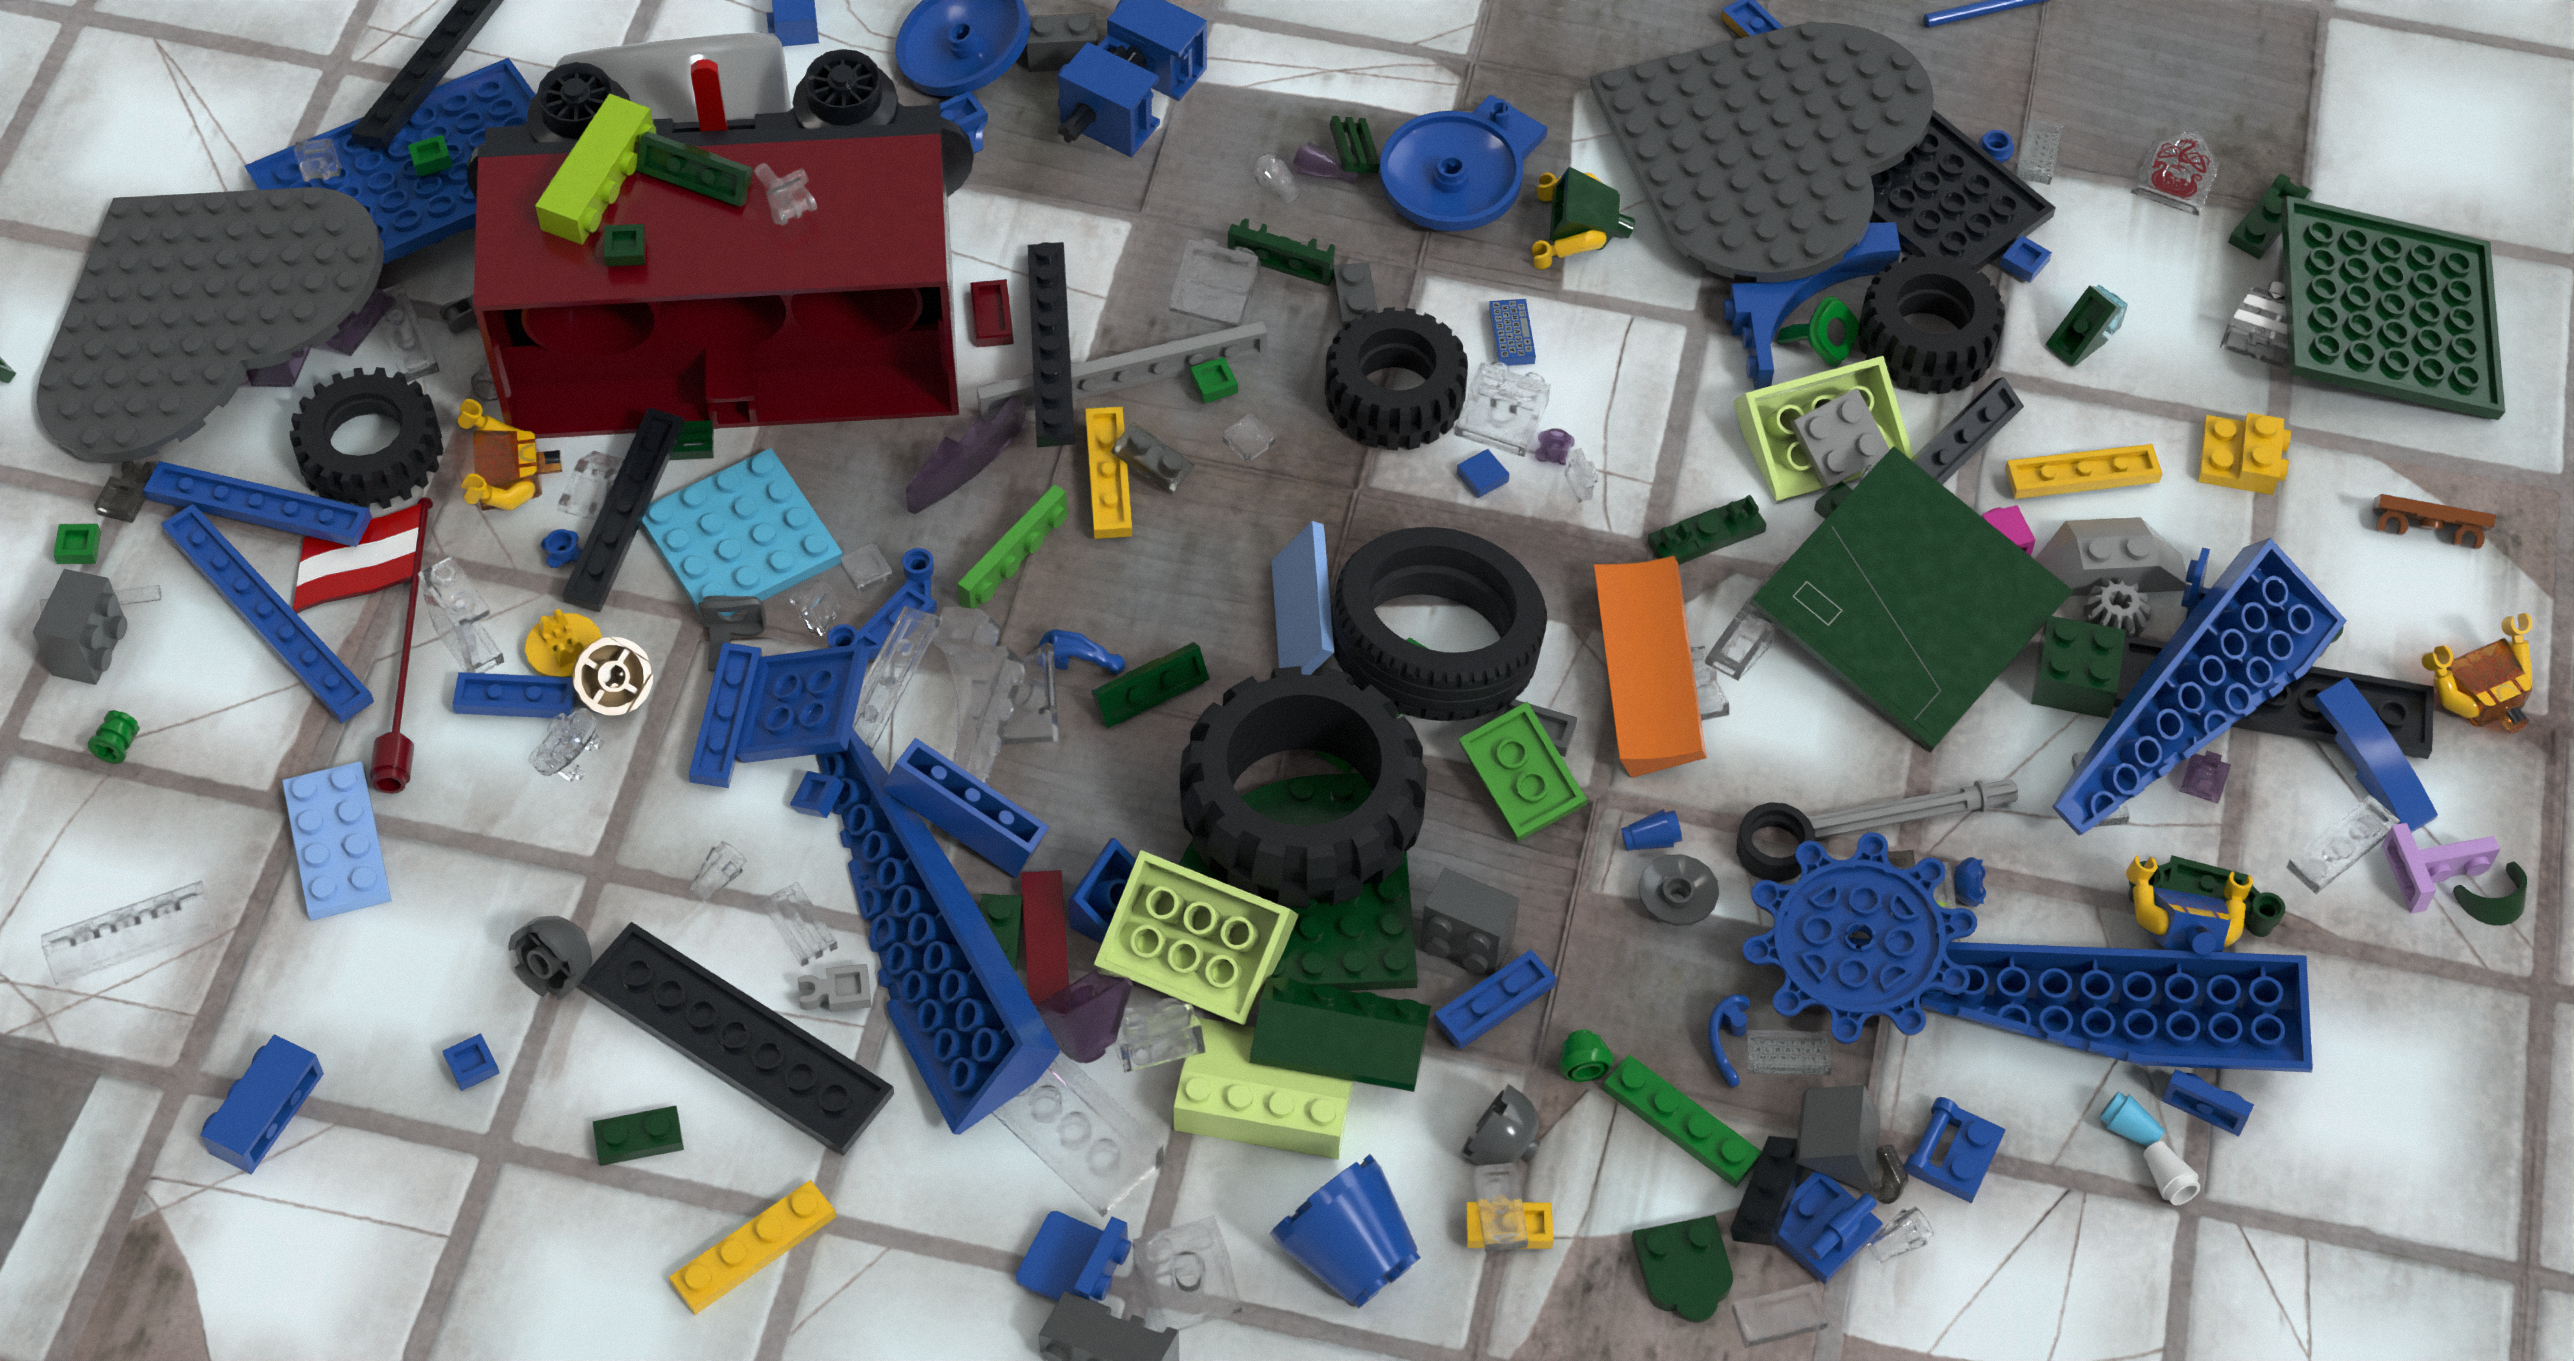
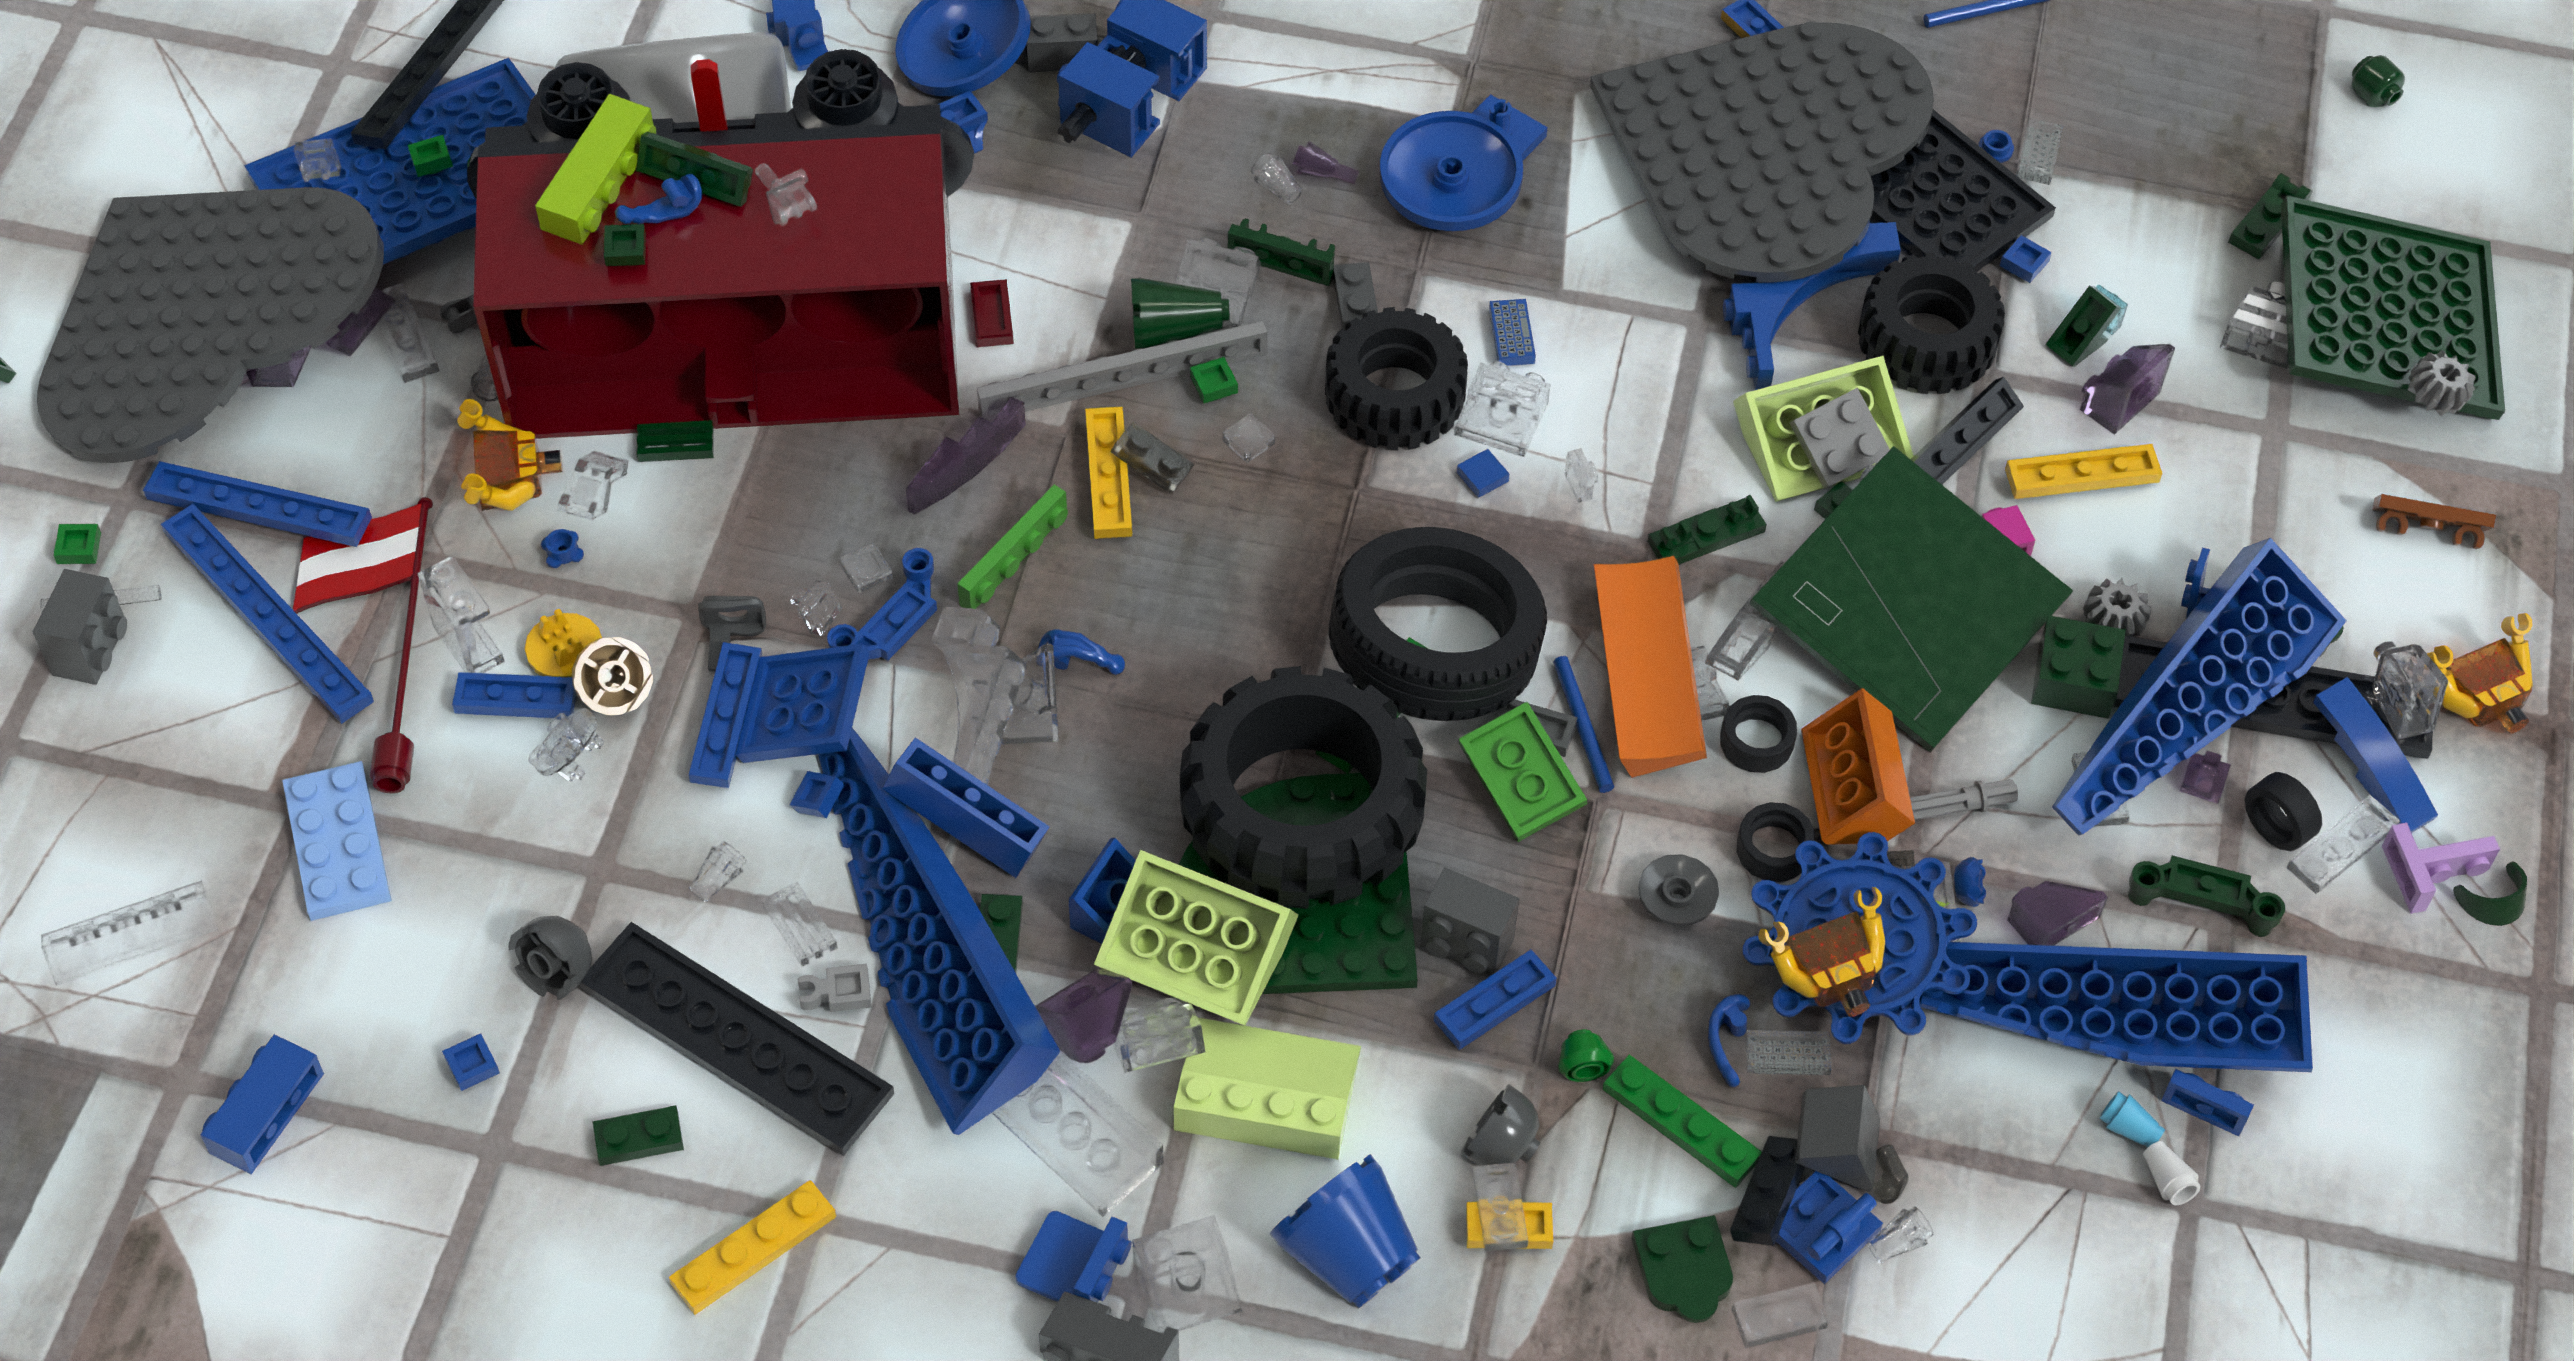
green bush [87,710,140,764] -> none
clear smoke plate [94,461,153,523] -> none
black tyre [289,367,444,510] -> none
black plate [562,407,685,612] -> none
medium azure plate [641,448,844,617] -> none
clear tile [852,606,941,752] -> none
dark red tile [1021,870,1071,1021] -> none
black plate [1028,242,1075,448] -> none
dark green plate [1091,642,1210,729] -> none
dark green slope [1249,977,1431,1092] -> none
light blue tile [1271,521,1335,675] -> none
dark green tile [1329,116,1380,174] -> none
dark green torso [1532,167,1635,269] -> none
clear purple plate [1535,428,1575,465] -> none
blue cone [1621,809,1683,851] -> none
green piece [1777,296,1859,367] -> none
blue plate [1904,1097,2006,1203] -> none
light grey wedge [2035,517,2189,596] -> none
torso [2126,855,2253,955] -> none
clear tile [2131,128,2220,216] -> none
yellow plate [2198,412,2291,495] -> none
none -> blue piece [615,174,702,224]
none -> blue bracket [784,10,828,71]
none -> dark green cone [1131,278,1230,349]
none -> blue bar [1553,656,1614,793]
none -> black tyre [1720,695,1797,773]
none -> torso [1758,886,1885,1017]
none -> orange slope [1801,688,1915,845]
none -> clear purple slope [2007,881,2108,946]
none -> clear purple slope [2079,344,2175,435]
none -> black tyre [2244,772,2323,852]
none -> dark green head [2351,55,2405,107]
none -> clear torso [2373,641,2448,740]
none -> light grey gear [2408,351,2476,416]

